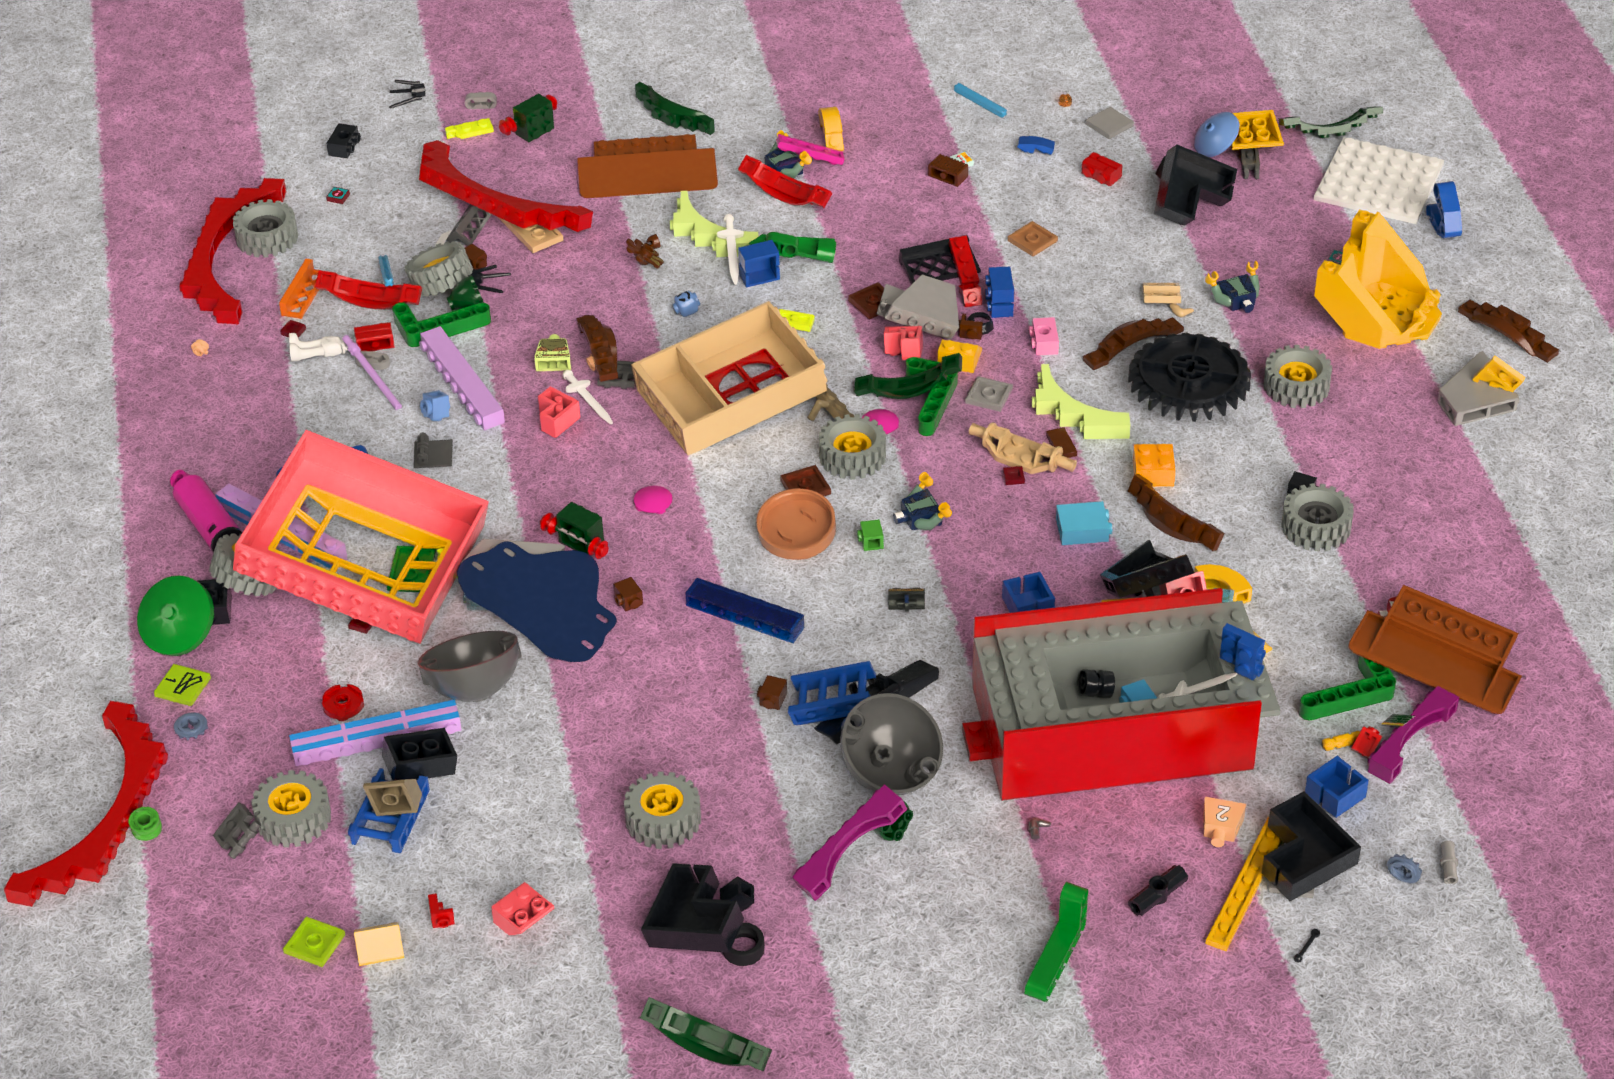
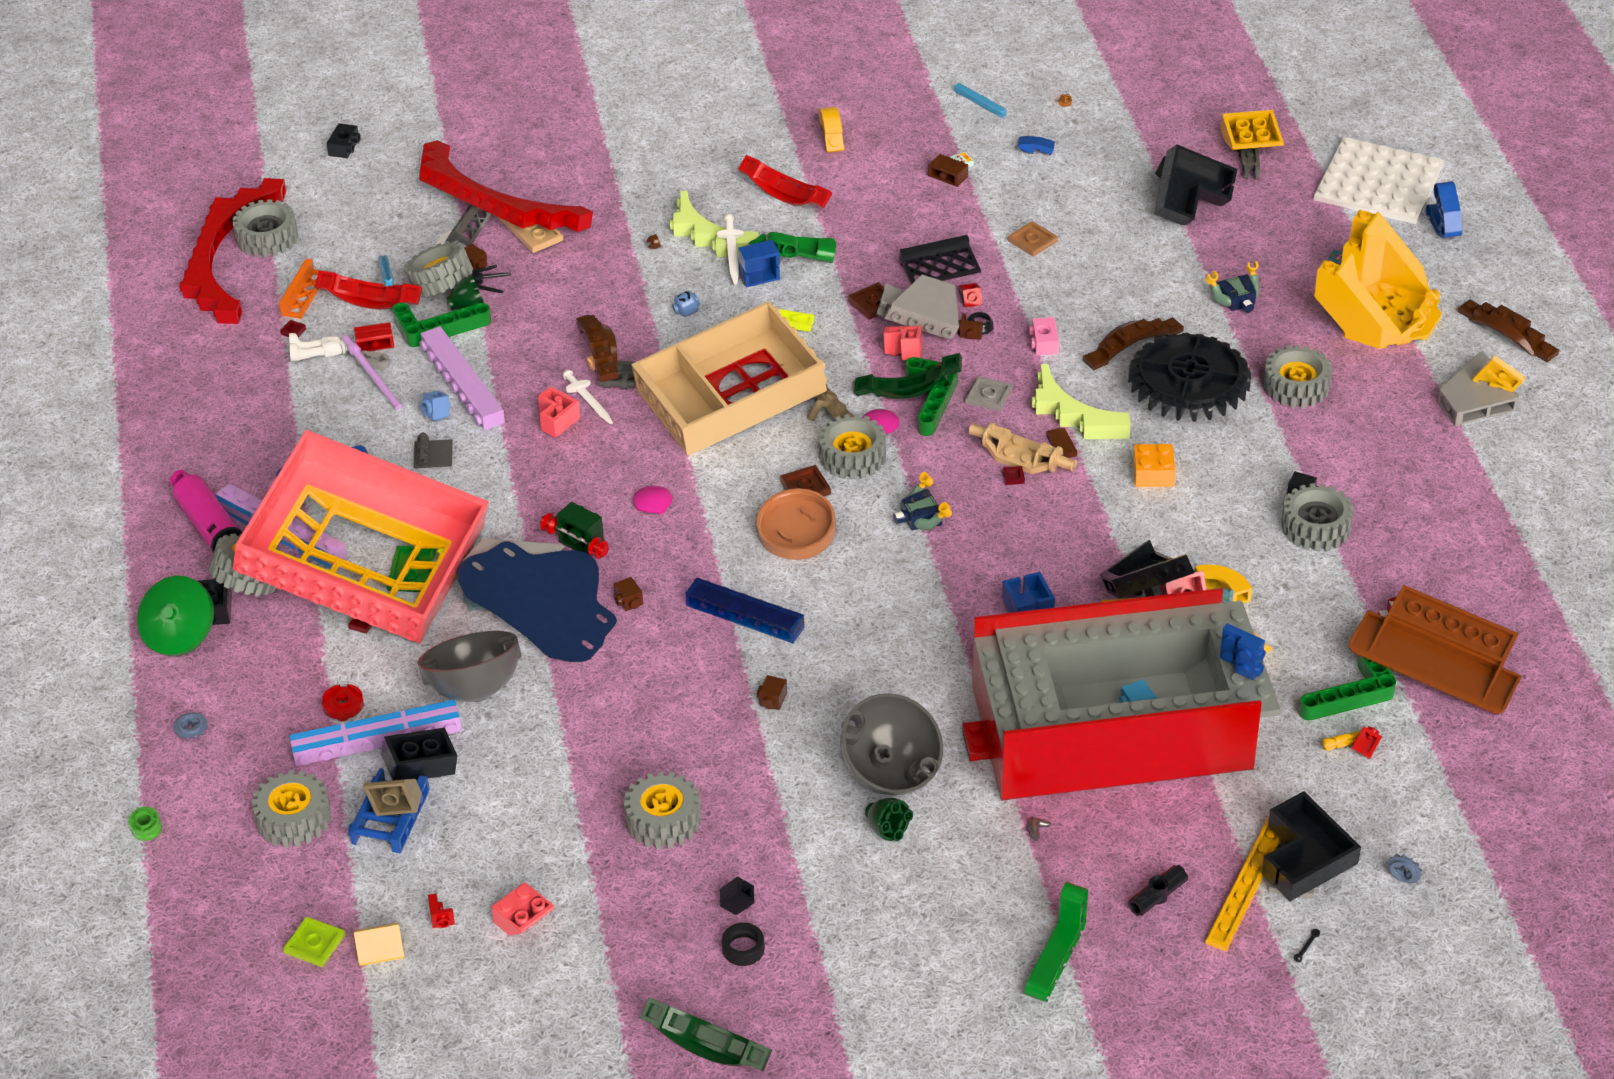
red arch [4,701,168,907] -> none
lime tile [154,664,211,706] -> none
light nougat plate [191,339,209,356] -> none
dark grey plate [213,802,261,859] -> none
dark red tile [326,187,350,204] -> none
black plant [389,80,425,109] -> none
neon yellow hinge [445,118,494,139] -> none
light grey beam [465,92,497,109] -> none
dark green brick [499,93,557,143] -> none
yellowish green torso [535,334,571,371] -> none
dark orange slope [577,134,718,198] -> none
reddish brown animal [626,239,664,269] -> none
dark green piece [635,82,715,135] -> none
black piece [641,863,744,953] -> none
torso [764,130,812,178] -> none
dark pink plate [776,134,844,165] -> none
blue fence [788,661,876,725] -> none
magenta arch [792,784,907,901] -> none
black piece [814,660,939,744] -> none
bright green brick [857,519,884,551] -> none
pearl dark grey hips [888,588,925,612] -> none
yellow slope [938,339,982,373] -> none
red plate [948,235,980,285] -> none
blue piece [985,266,1014,318] -> none
medium azure brick [1056,501,1112,545] -> none
black wheel [1078,669,1115,698] -> none
red brick [1082,152,1123,186] -> none
light grey tile [1086,107,1134,139] -> none
reddish brown piece [1127,474,1225,551] -> none
tan slope [1142,283,1181,303] -> none
white sword [1157,673,1237,698] -> none
tan animal [1169,303,1194,317] -> none
medium blue dish [1194,112,1240,157] -> none
light nougat torso [1203,797,1246,847] -> none
piece [1279,106,1383,138] -> none
blue piece [1305,755,1369,818] -> none
magenta arch [1367,686,1459,784] -> none
sticker [1381,714,1414,726] -> none
light grey pin [1440,841,1458,884] -> none

